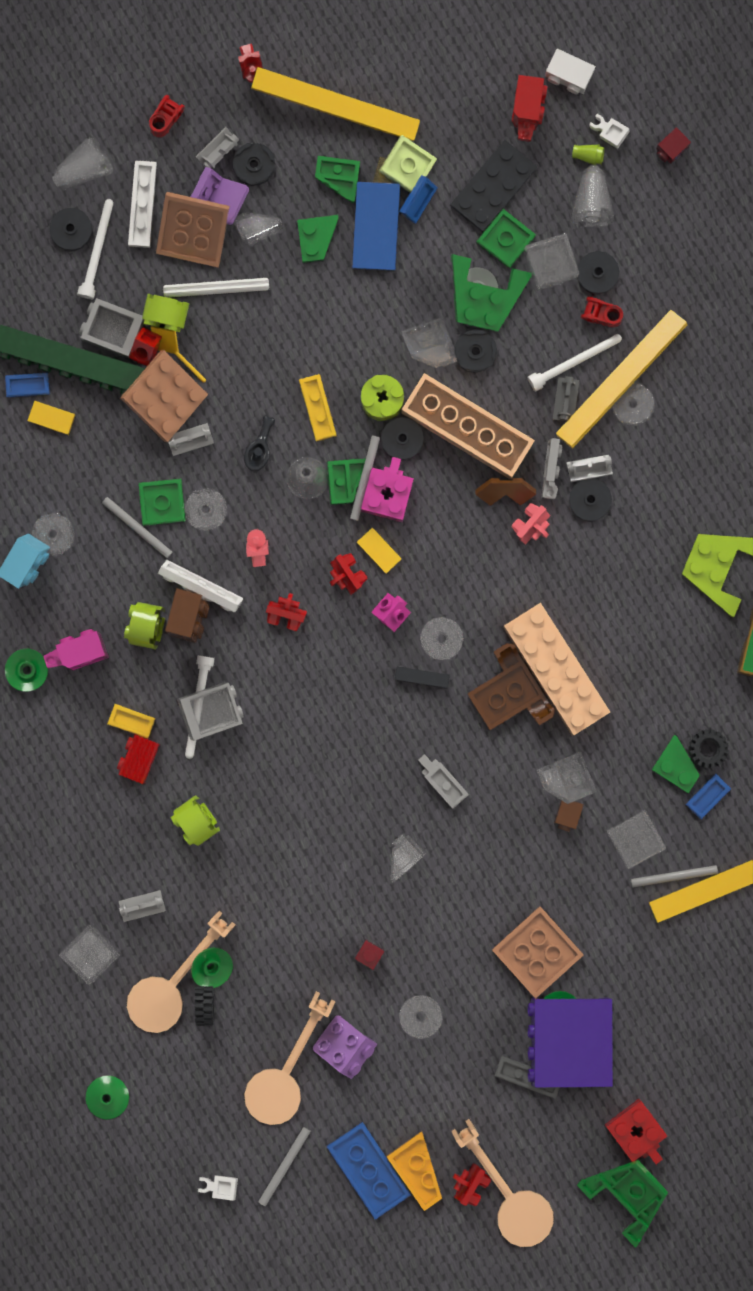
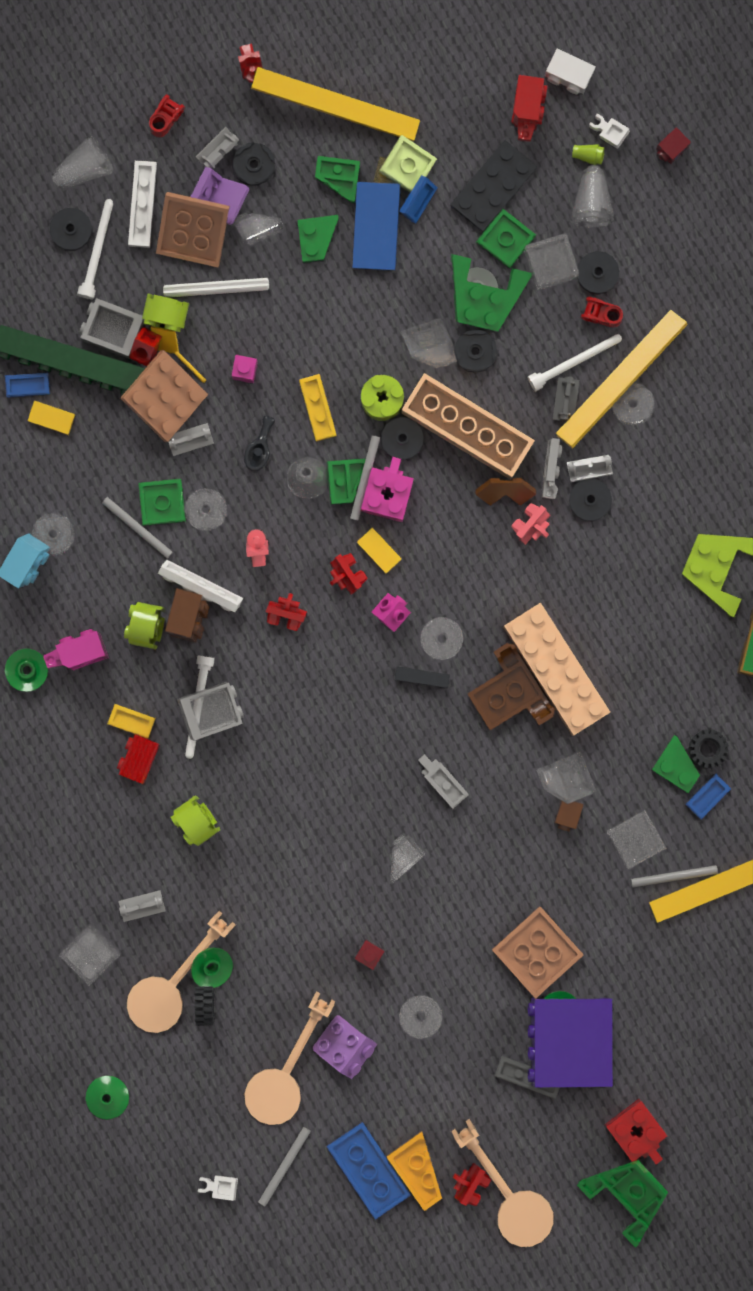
none -> dark pink brick [232,355,258,383]

